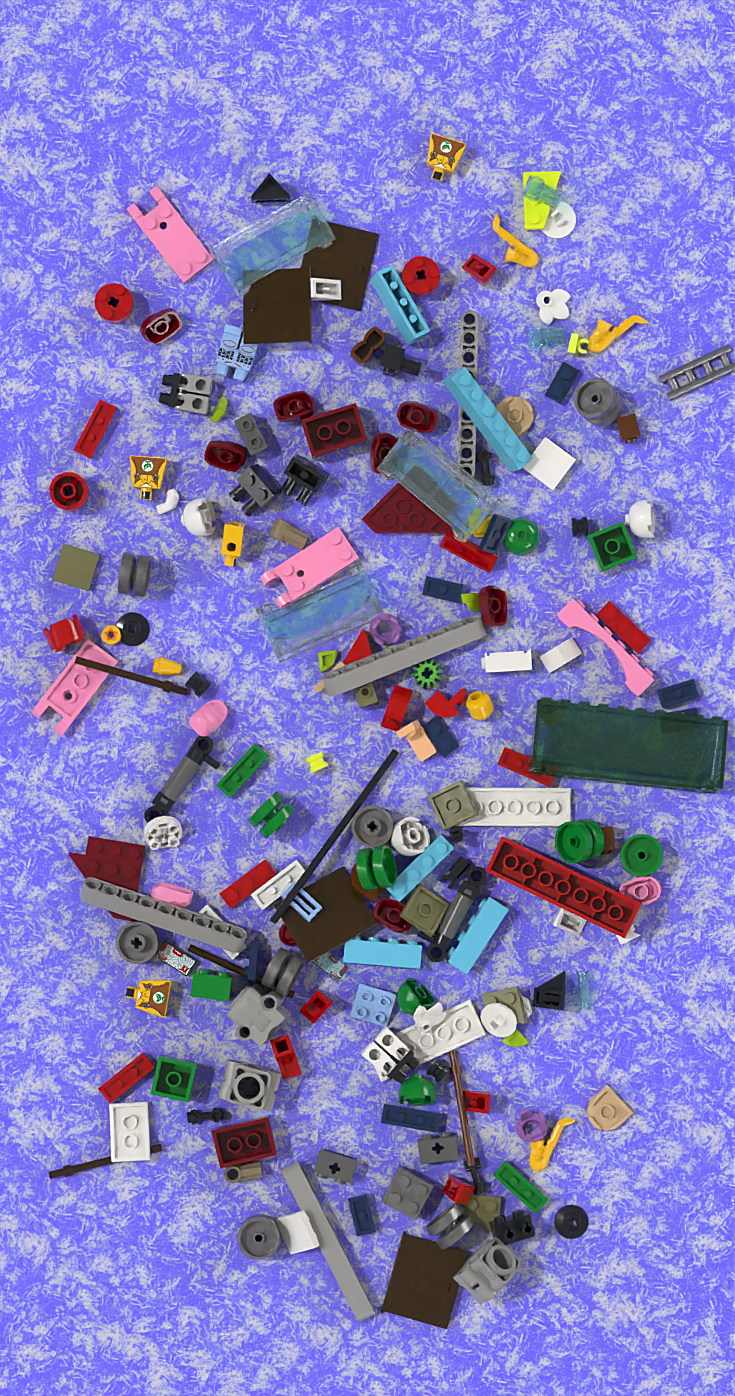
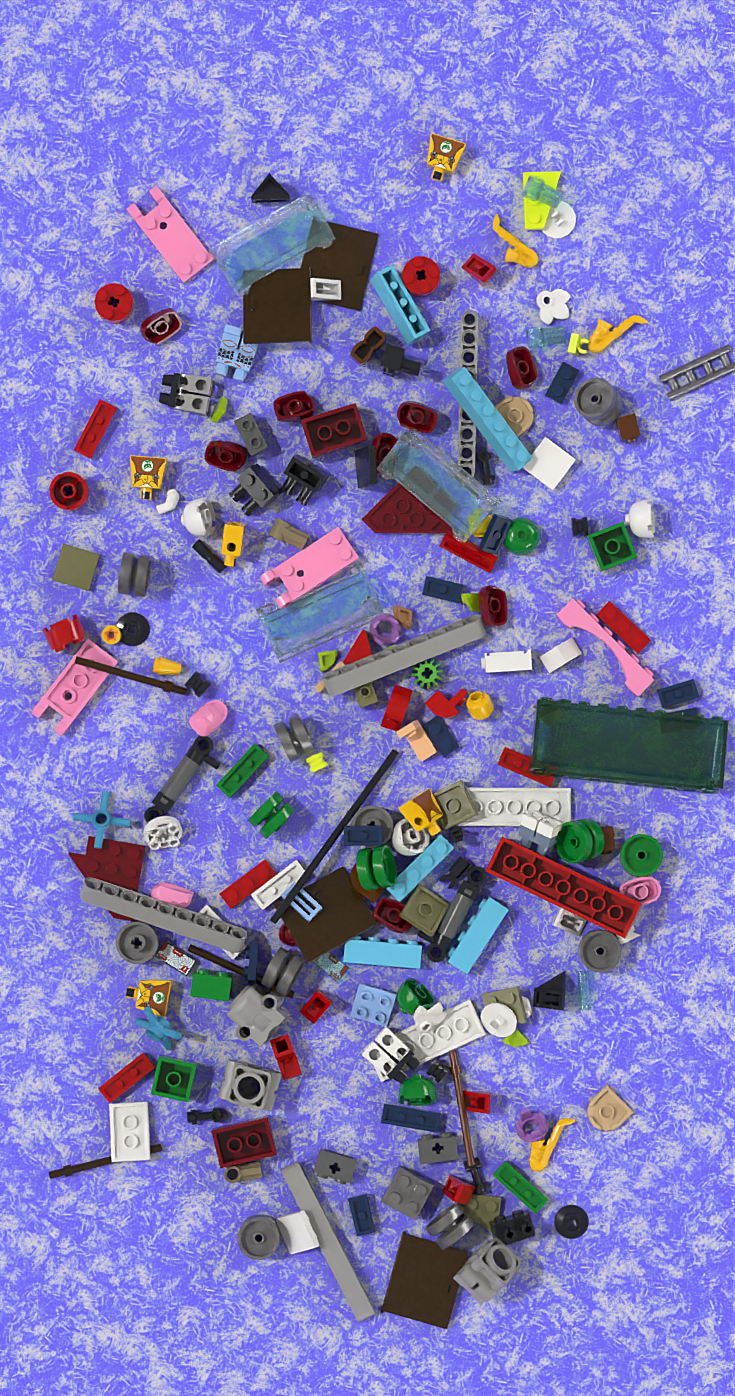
none -> dark azure bar [73,791,131,849]
none -> dark azure bar [135,1007,182,1050]
none -> black piece [192,539,227,574]
none -> flat silver wheel [273,714,315,763]
none -> dark blue plate [344,825,383,846]
none -> black tile [354,446,378,489]
none -> medium nougat tile [393,605,412,630]
none -> yellow torso [398,788,443,836]
none -> dark red piece [506,346,538,390]
none -> hips [518,810,563,855]
none -> flat silver wheel [578,929,622,973]

